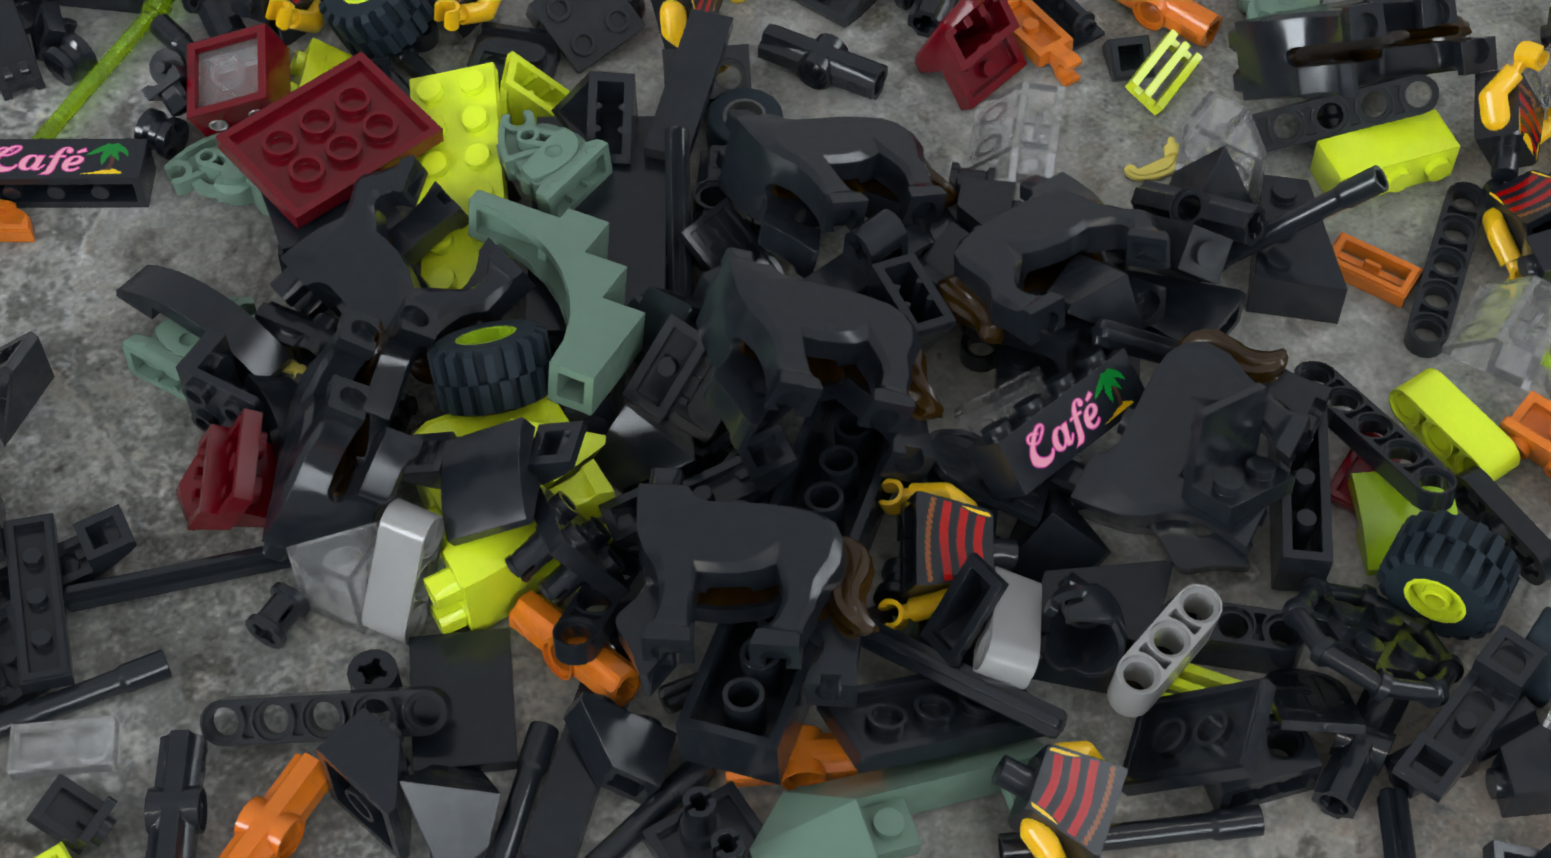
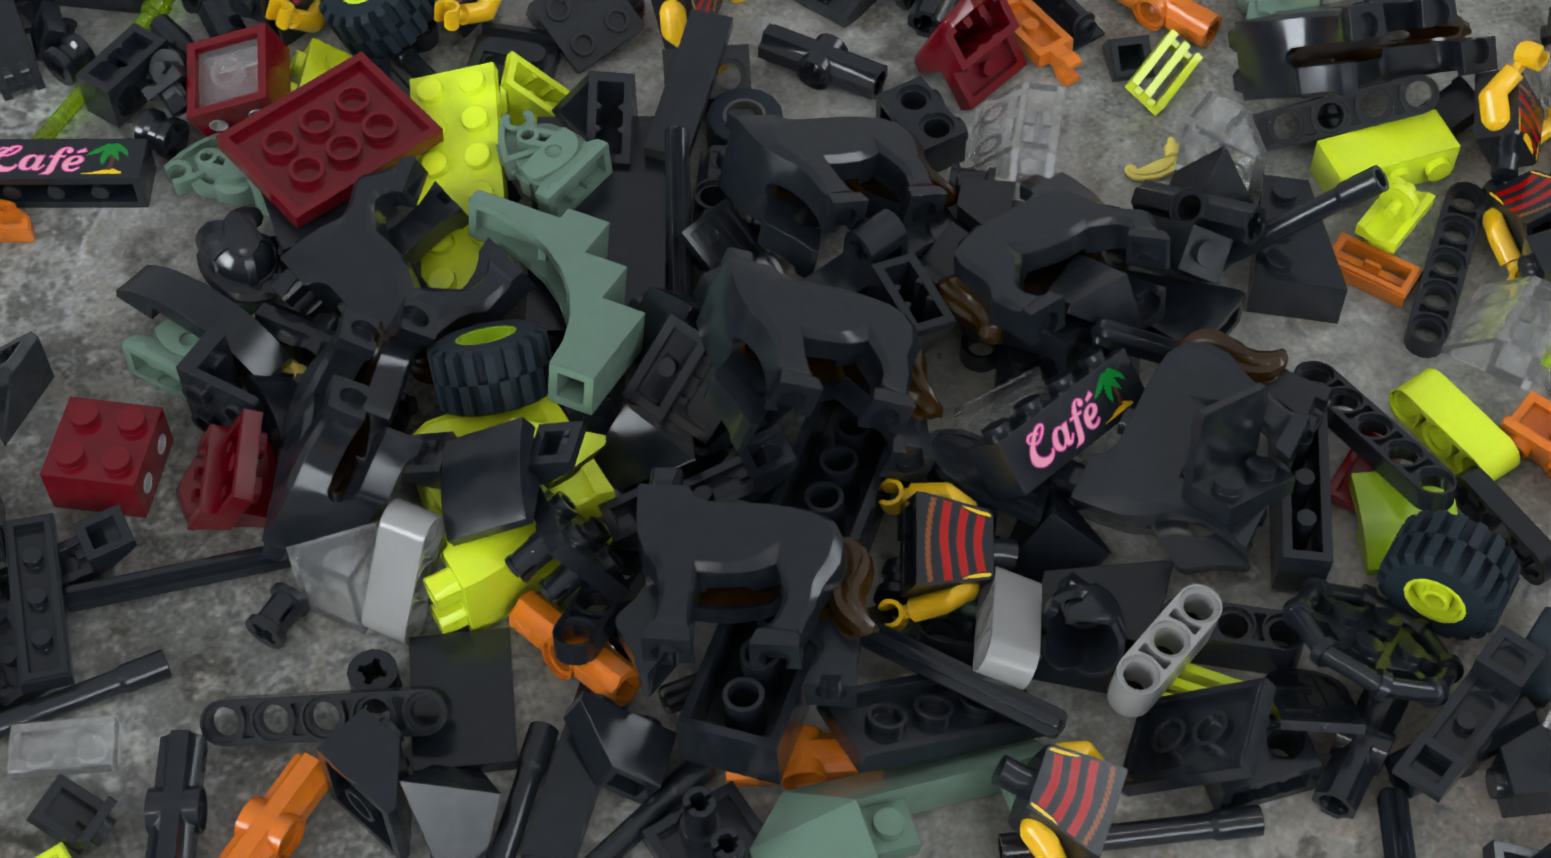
black slope [920,553,1009,667] -> none
none -> dark red piece [40,396,174,518]
none -> black brick [76,23,169,128]
none -> black helmet [195,206,280,303]
none -> black brick [876,76,969,173]
none -> neon yellow hips [1354,175,1436,254]
none -> black tile [1419,75,1475,137]

